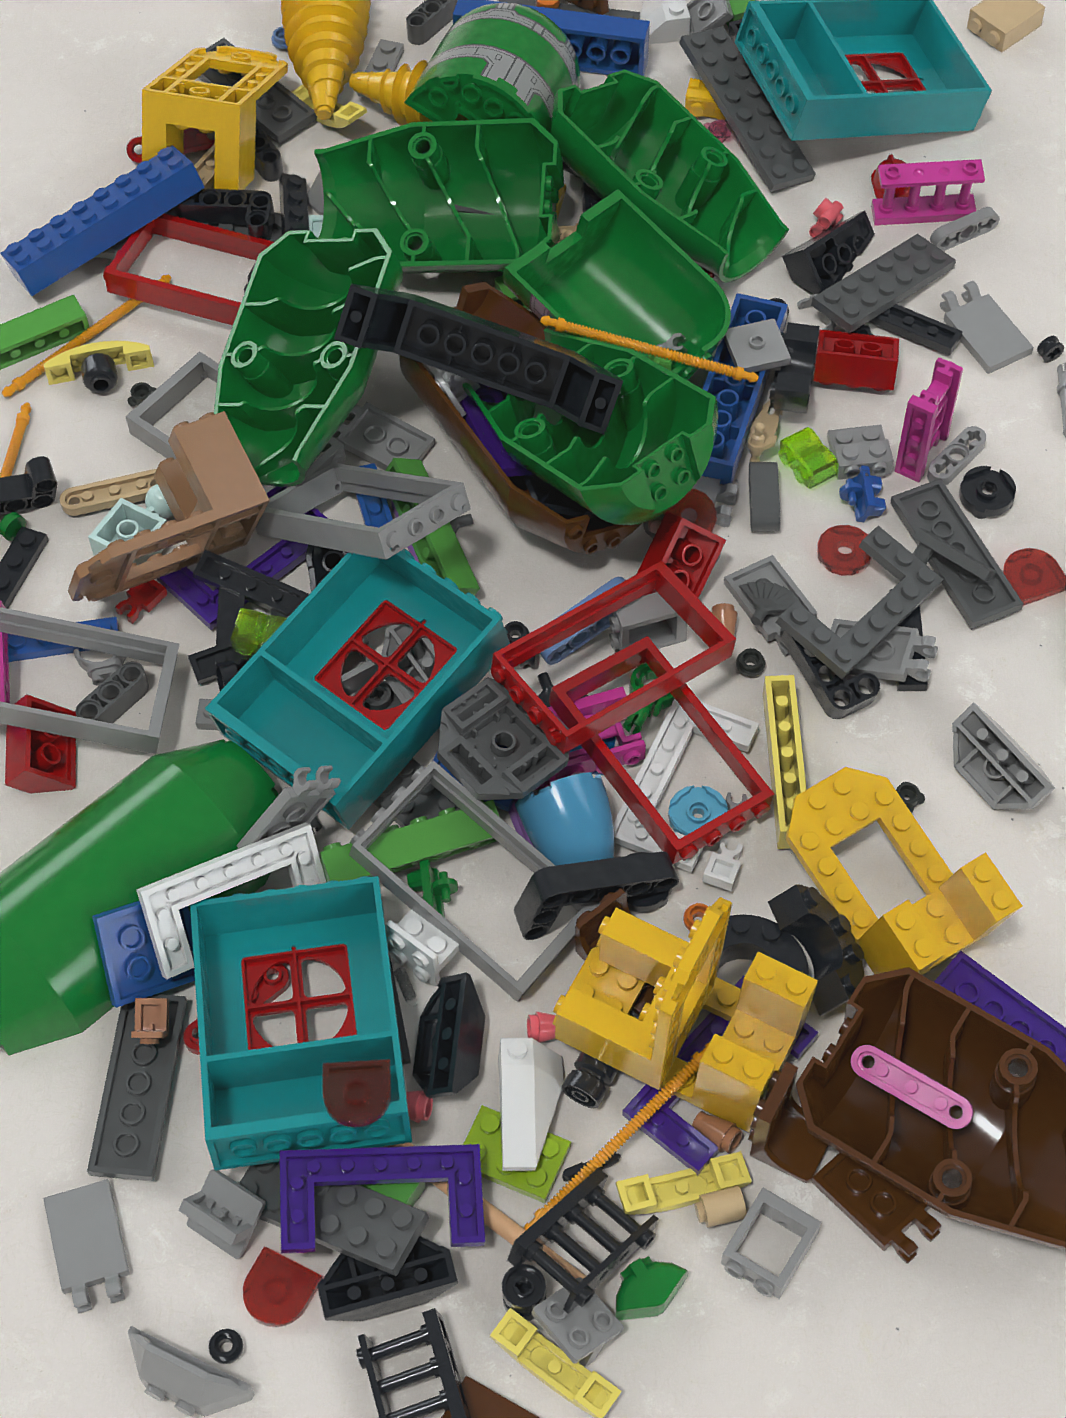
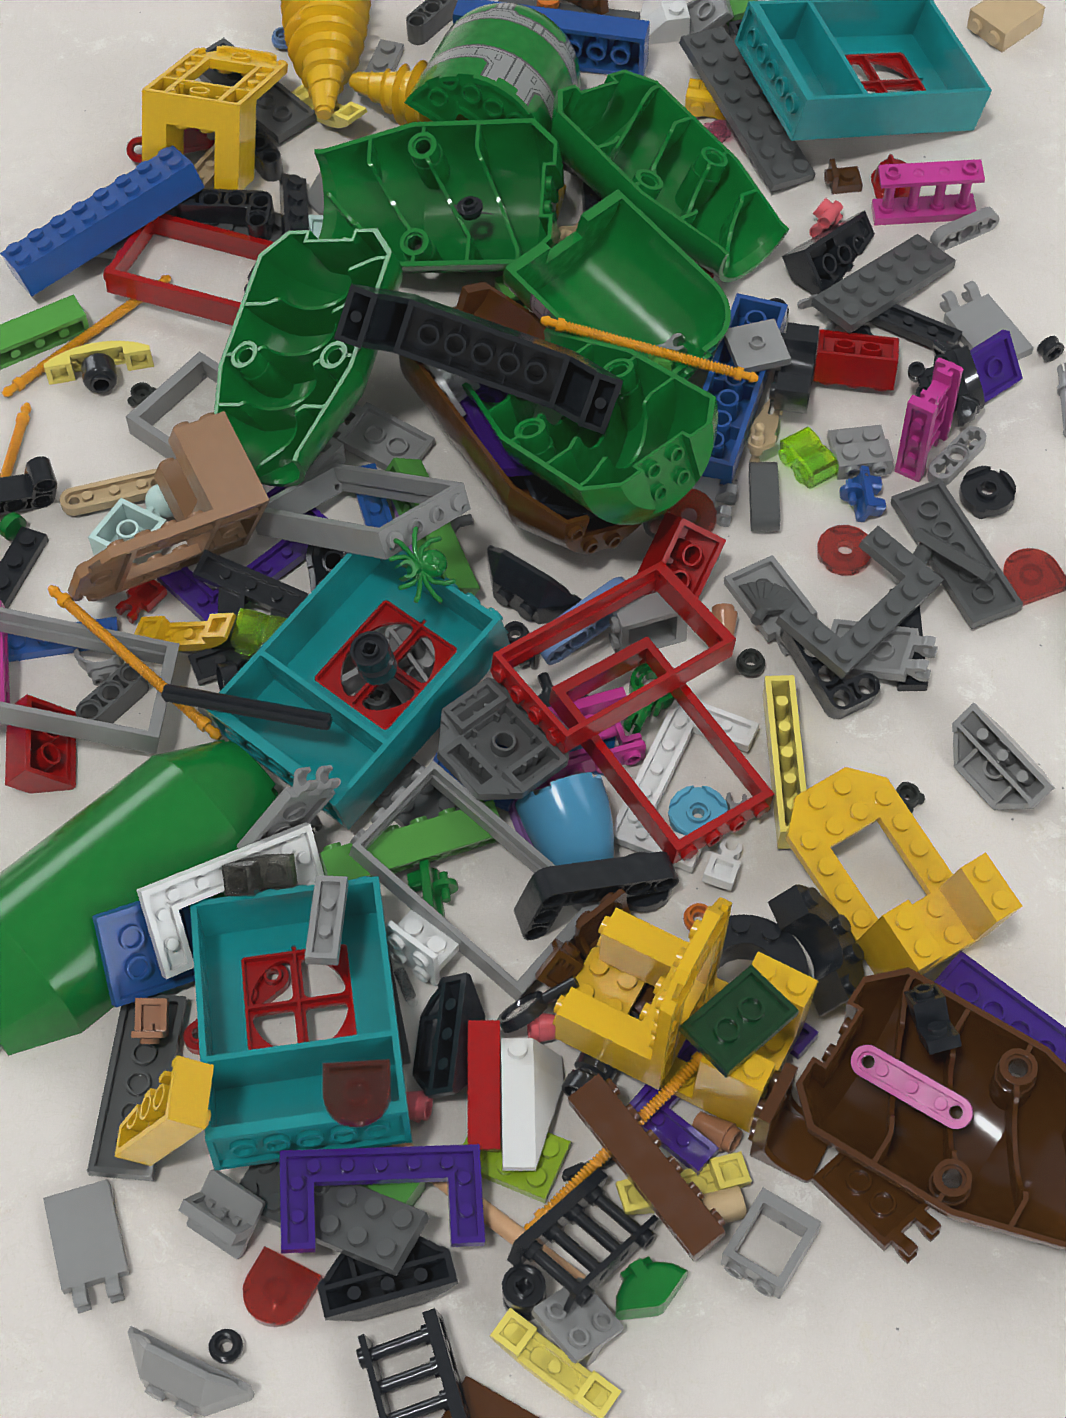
none -> light orange hose [48,585,222,740]
none -> yellow wedge [114,1055,214,1166]
none -> yellow slope [134,613,236,651]
none -> black axle [161,684,333,731]
none -> clear smoke slope [221,853,298,896]
none -> light grey plate [305,875,349,965]
none -> black wheel [350,631,398,685]
none -> green animal [389,526,456,603]
none -> black plate [457,196,483,221]
none -> red tile [468,1020,500,1151]
none -> black wedge [487,545,582,624]
none -> black piece [497,976,579,1033]
none -> reddish brown bracket [535,938,584,988]
none -> reddish brown brick [568,1073,726,1262]
none -> dark green tile [679,964,799,1078]
none -> reddish brown bracket [824,159,863,194]
none -> black slope [904,983,962,1055]
none -> black piece [908,340,985,427]
none -> dark purple tile [970,330,1023,403]

